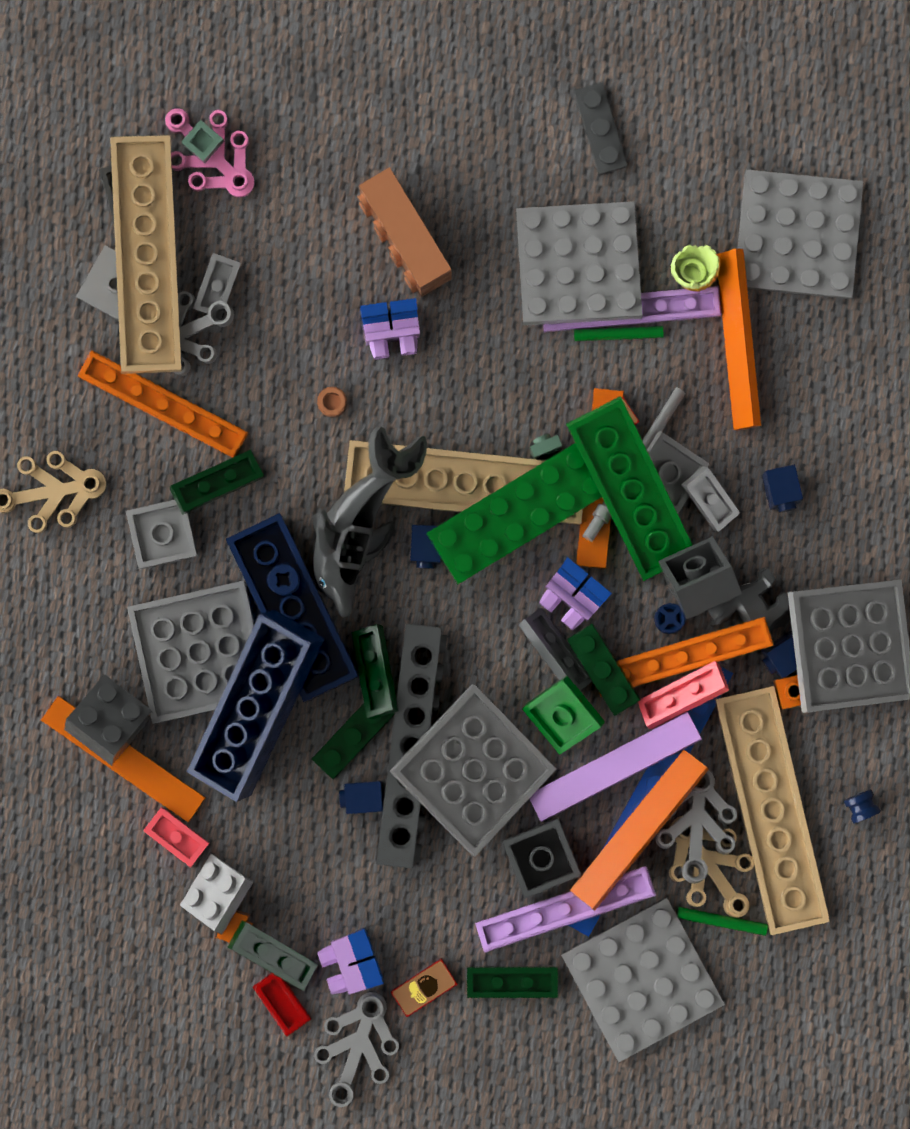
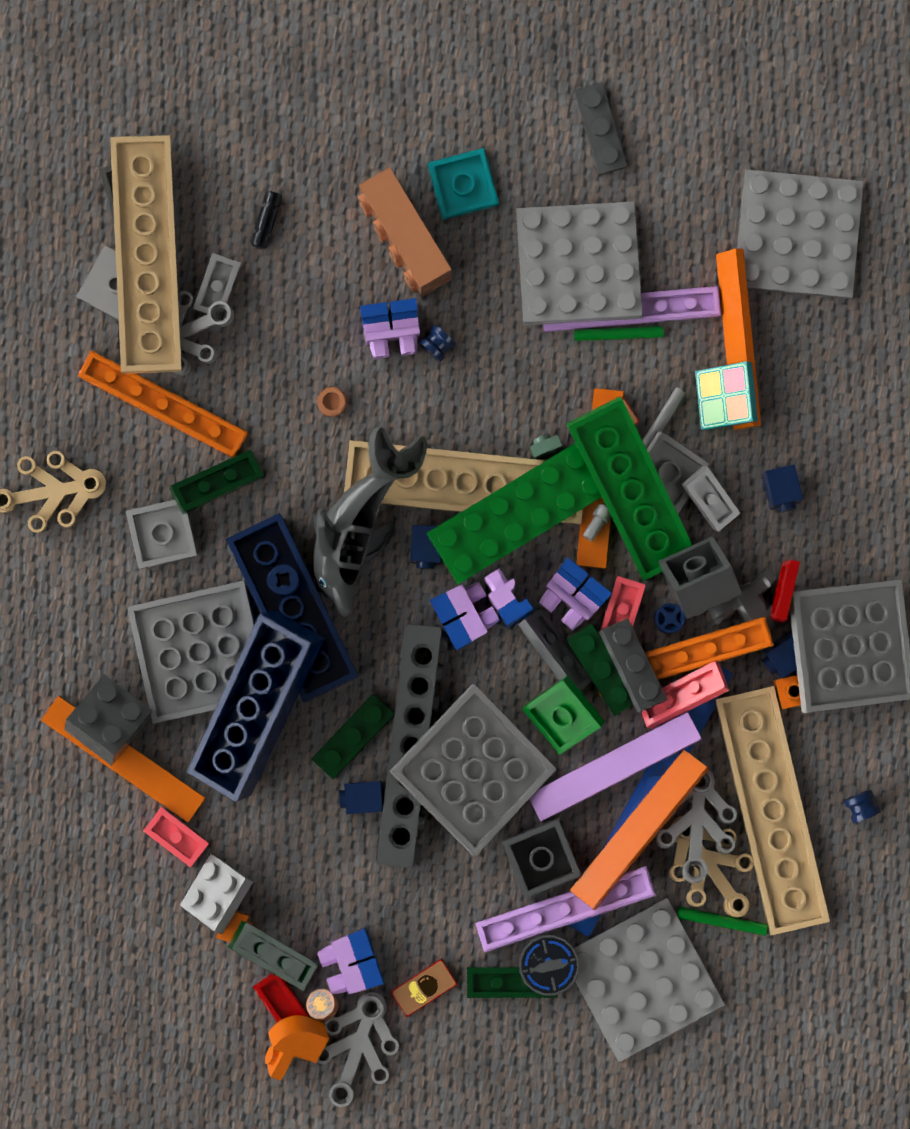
bright pink plant [165,108,254,197] -> none
sand green plate [181,120,224,164] -> none
dark green plate [351,624,398,720] -> none
yellowish green hair [671,245,720,291] -> none
none -> black axle [251,191,282,249]
none -> orange brick [265,1016,329,1081]
none -> nougat tile [306,989,338,1021]
none -> dark blue wheel [419,325,456,362]
none -> teal tile [427,148,499,221]
none -> lavender hips [430,582,500,651]
none -> hips [484,568,533,629]
none -> tile [519,934,579,996]
none -> dark grey plate [599,618,667,713]
none -> coral plate [600,576,646,631]
none -> tile [695,361,758,430]
none -> red tile [769,559,800,623]

